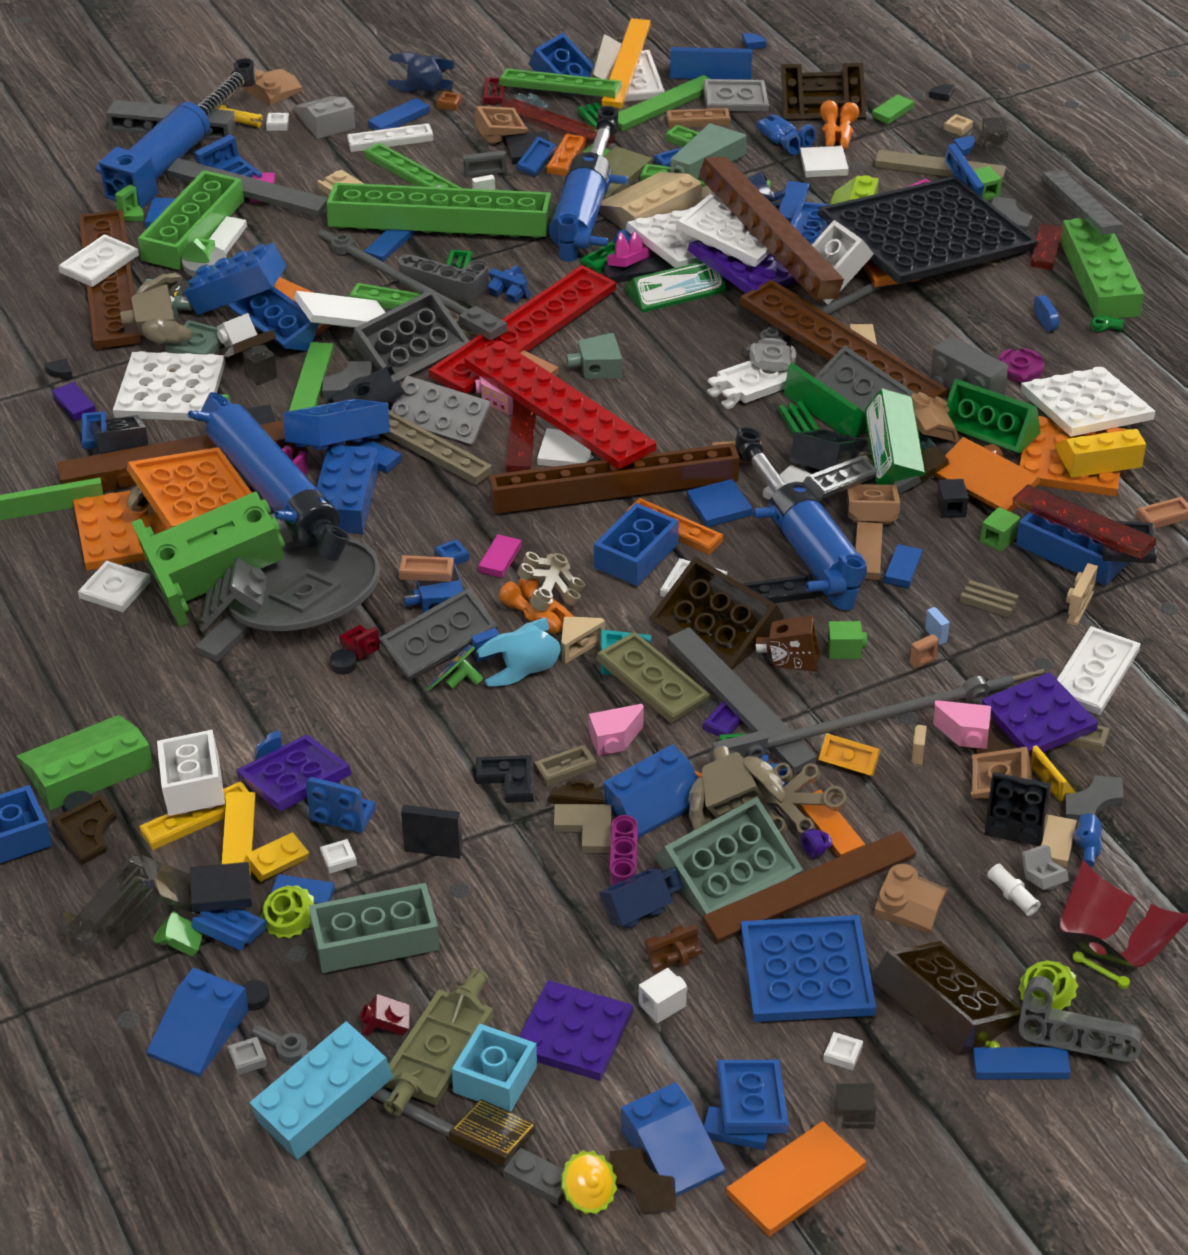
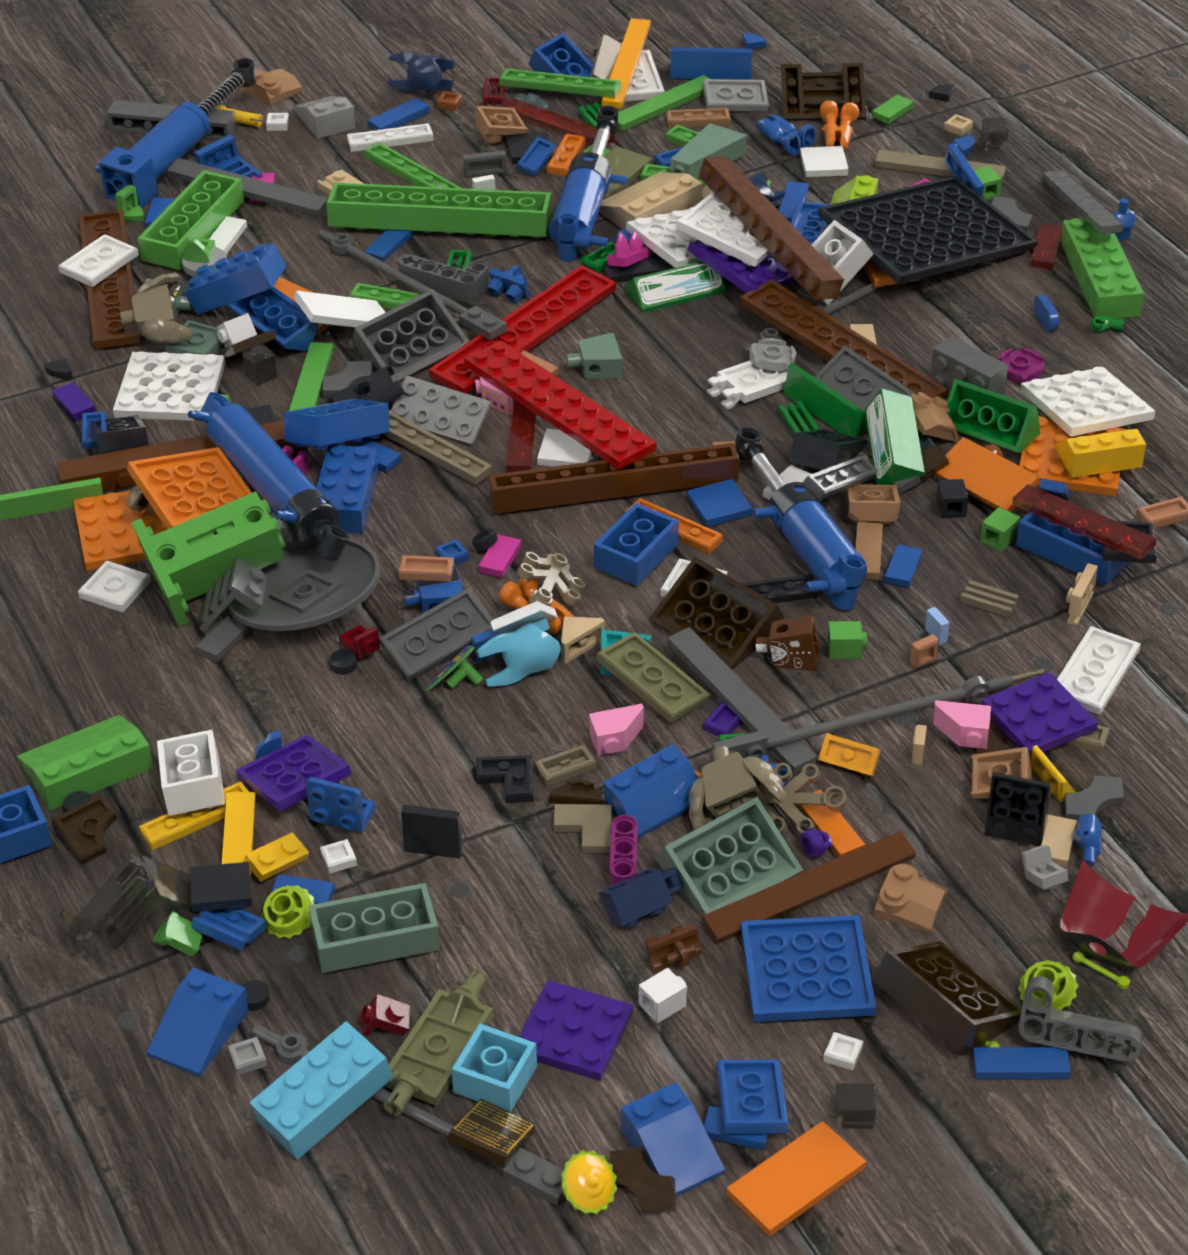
white pin [987,864,1041,916] -> none
none -> black tile [471,528,498,552]
none -> white tile [491,601,558,634]
none -> blue tile [1039,479,1071,500]
none -> blue piece [1111,198,1135,240]

